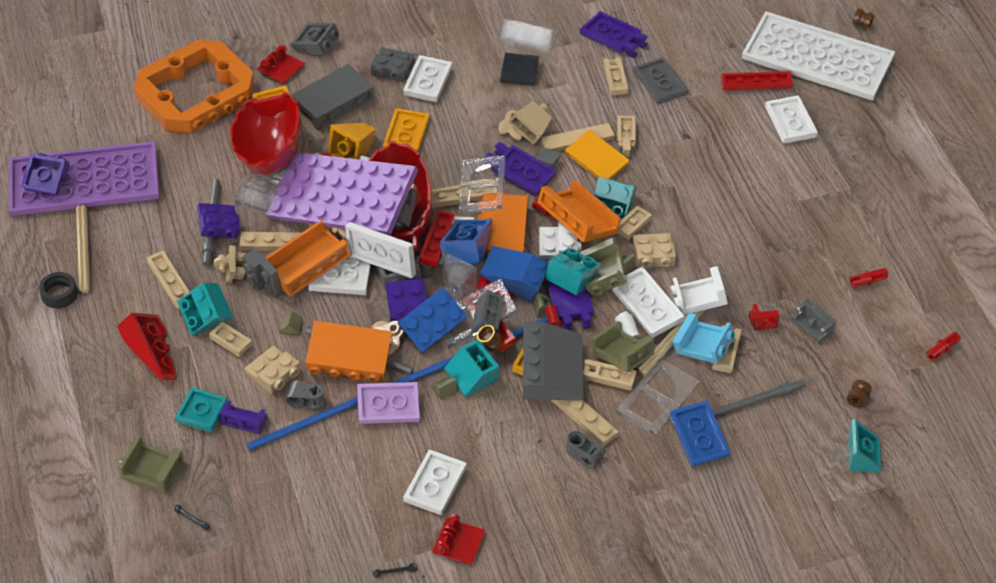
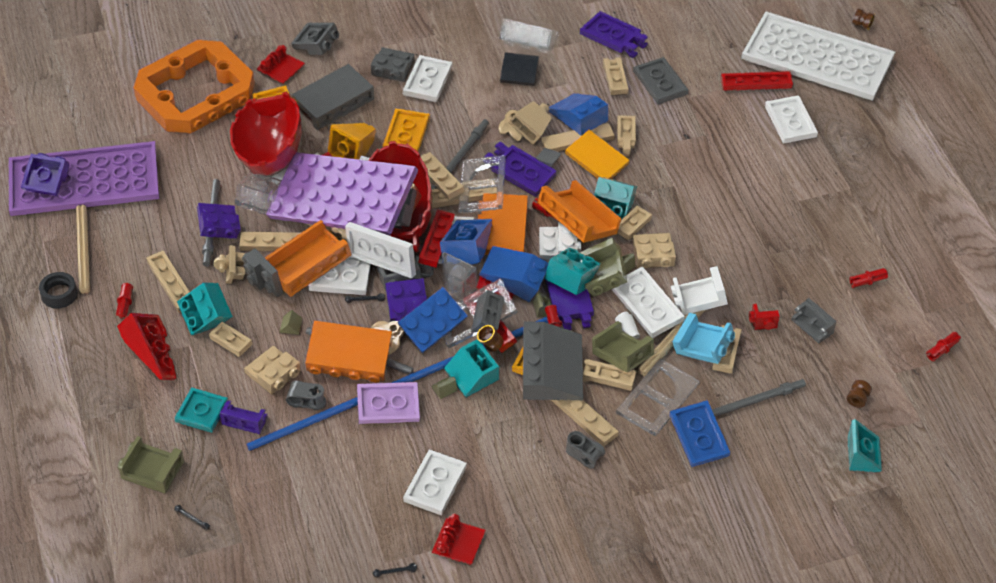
none -> red axle [116,283,134,319]
none -> black hinge [345,293,385,303]
none -> tan plate [421,152,465,200]
none -> dark grey bar [431,119,489,189]
none -> blue slope [549,93,609,136]

